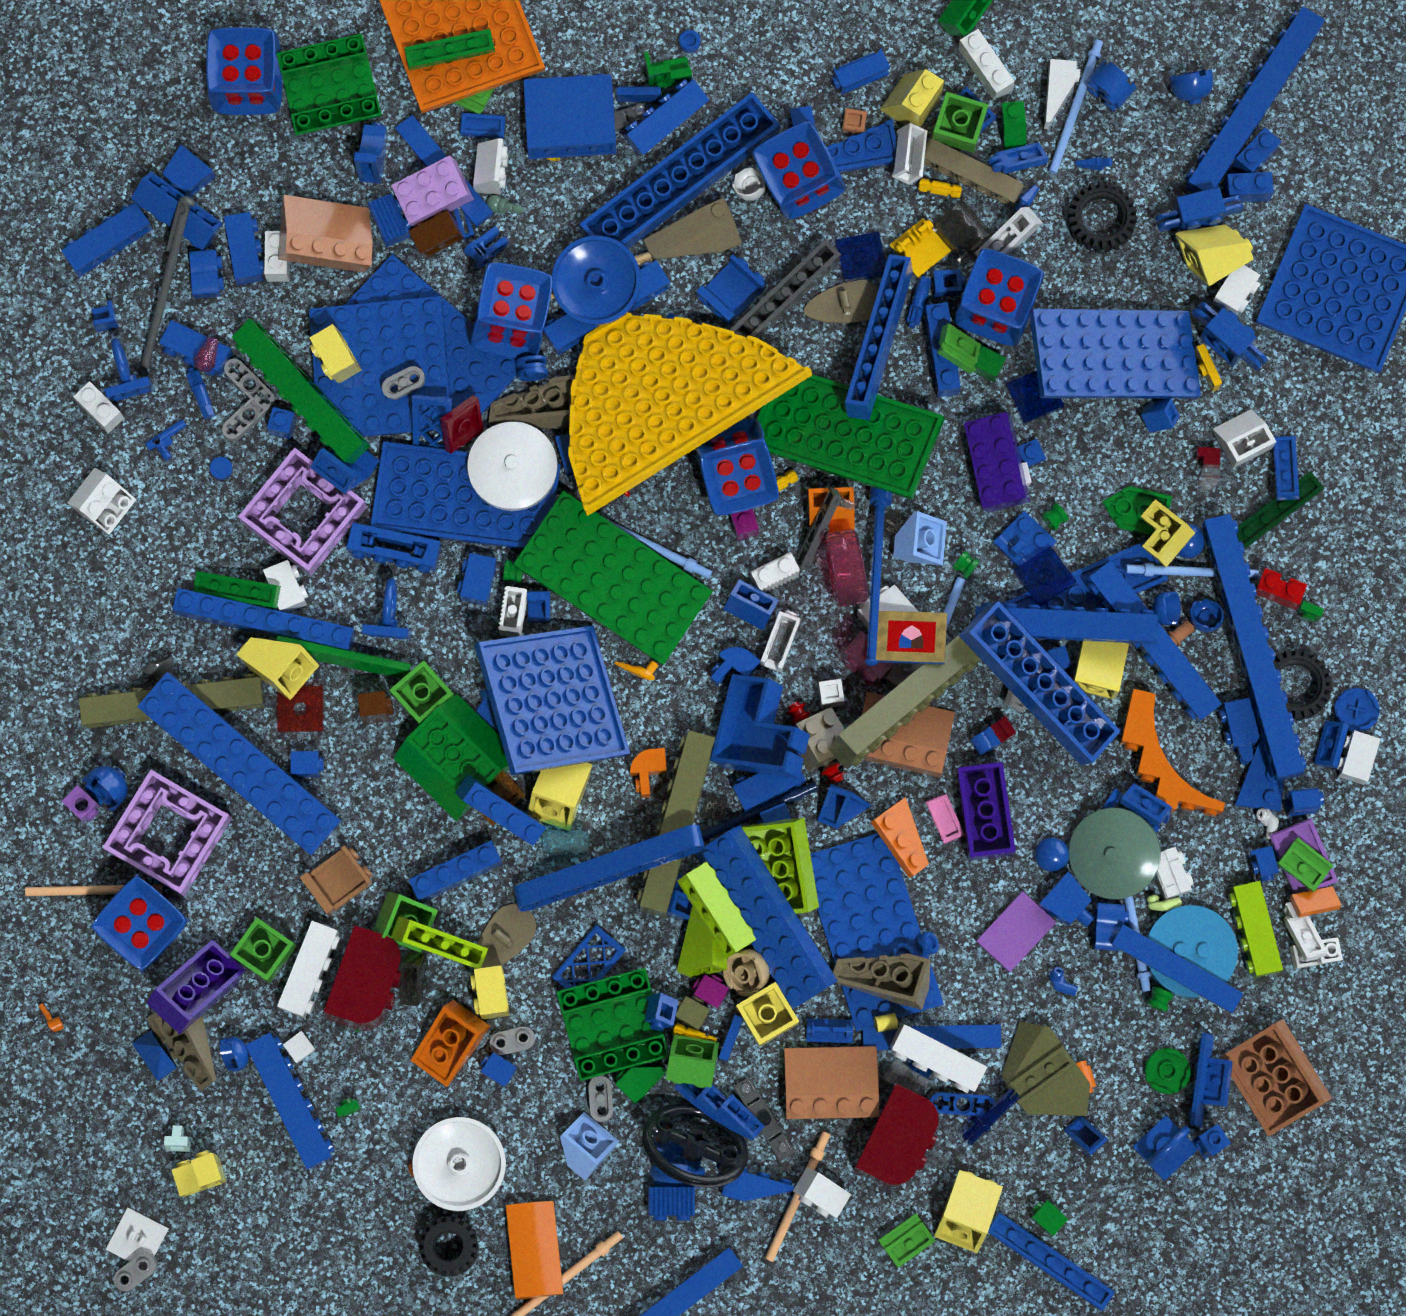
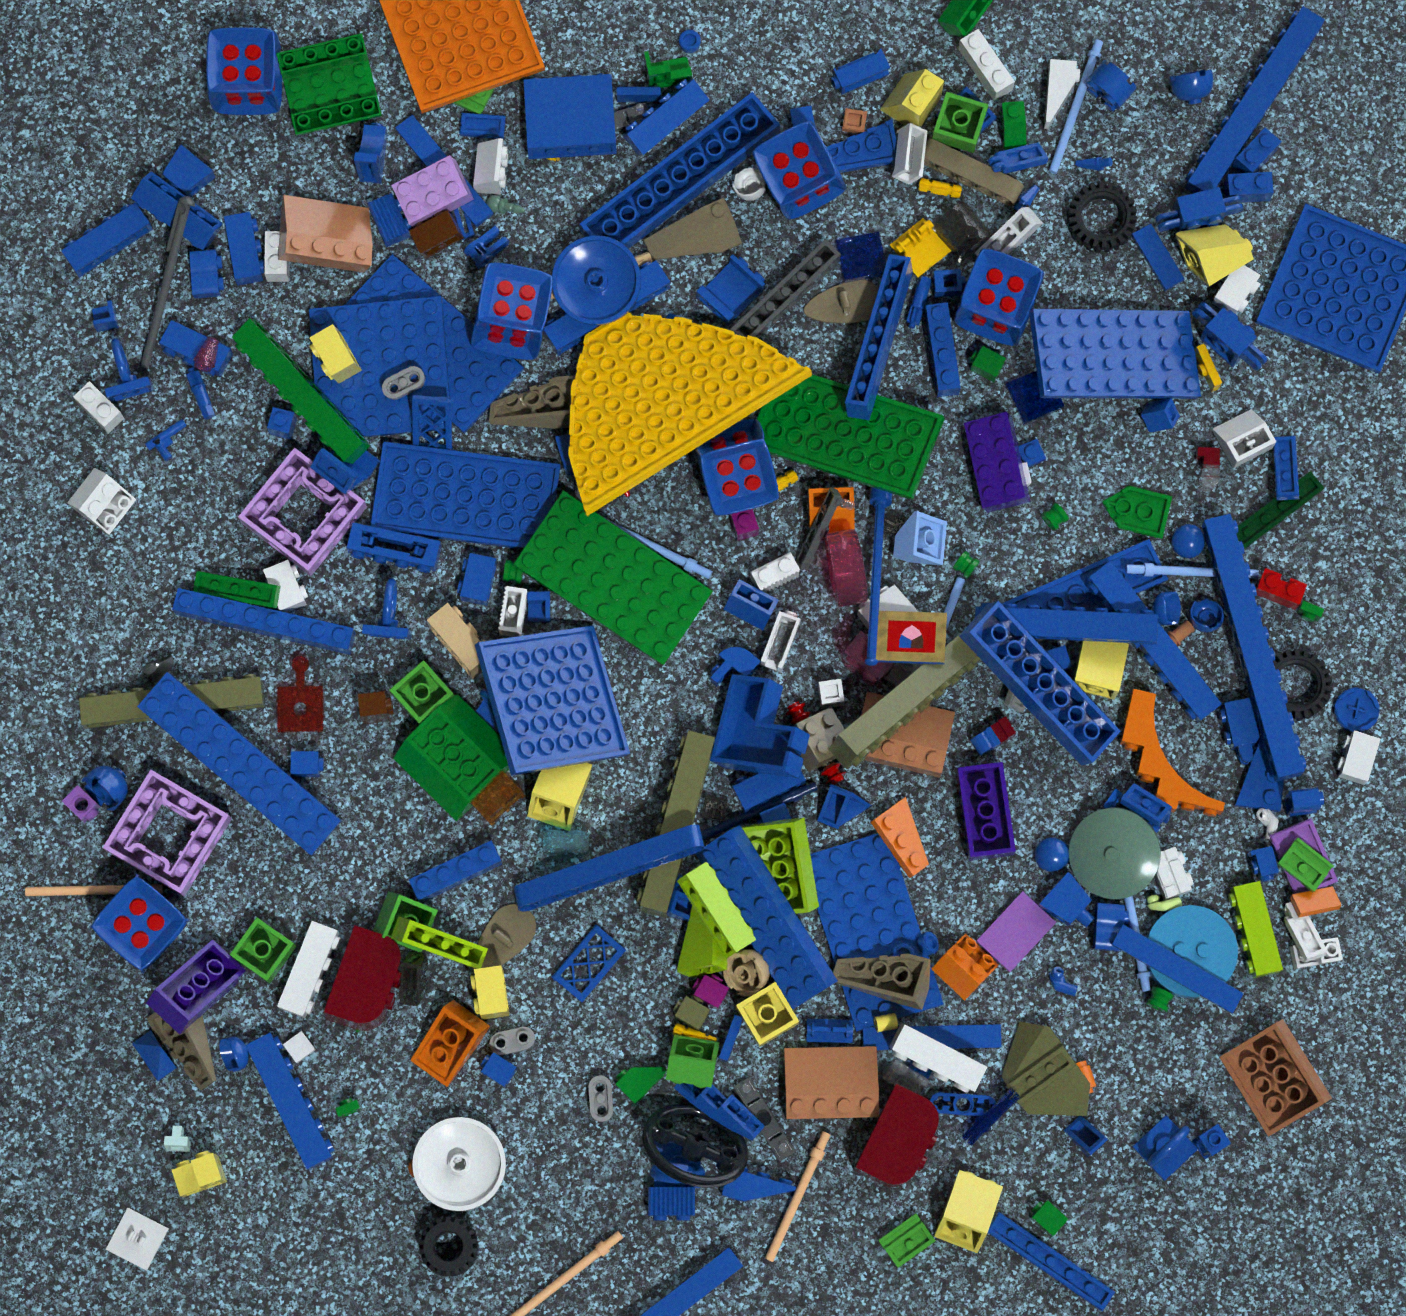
orange hand [38,1003,64,1032] -> none
light grey plate [114,1253,157,1291] -> none
blue tile [210,457,233,480] -> none
light grey beam [222,358,276,442] -> none
light yellow slope [236,637,319,700] -> none
green tile [276,636,411,679] -> none
medium nougat panel [300,845,373,916] -> none
green plate [404,29,495,71] -> none
dark red tile [440,395,483,454] -> none
blue arch [455,774,546,846] -> none
white dish [467,422,558,511] -> none
orange slope [506,1201,564,1300] -> none
blue wheel [516,355,549,381] -> none
green slope [556,968,669,1081] -> none
light blue slope [560,1112,619,1181] -> none
light orange bar [614,661,658,680] -> none
orange brick [630,748,667,798] -> none
blue brick [644,992,679,1031] -> none
white brick [793,1167,851,1218] -> none
bright pink tile [925,793,965,845] -> none
bright green plate [937,323,981,374] -> none
blue hinge [993,511,1057,574] -> none
clear blue tile [1013,546,1077,607] -> none
light yellow brick [1141,499,1195,567] -> none
green tile [1144,1048,1191,1095] -> none
blue bracket [1189,1033,1233,1128] -> none
blue plate [1314,721,1349,768] -> none
none -> tan brick [427,603,485,680]
none -> orange slope [931,934,999,1001]
none -> blue tile [1131,224,1185,291]

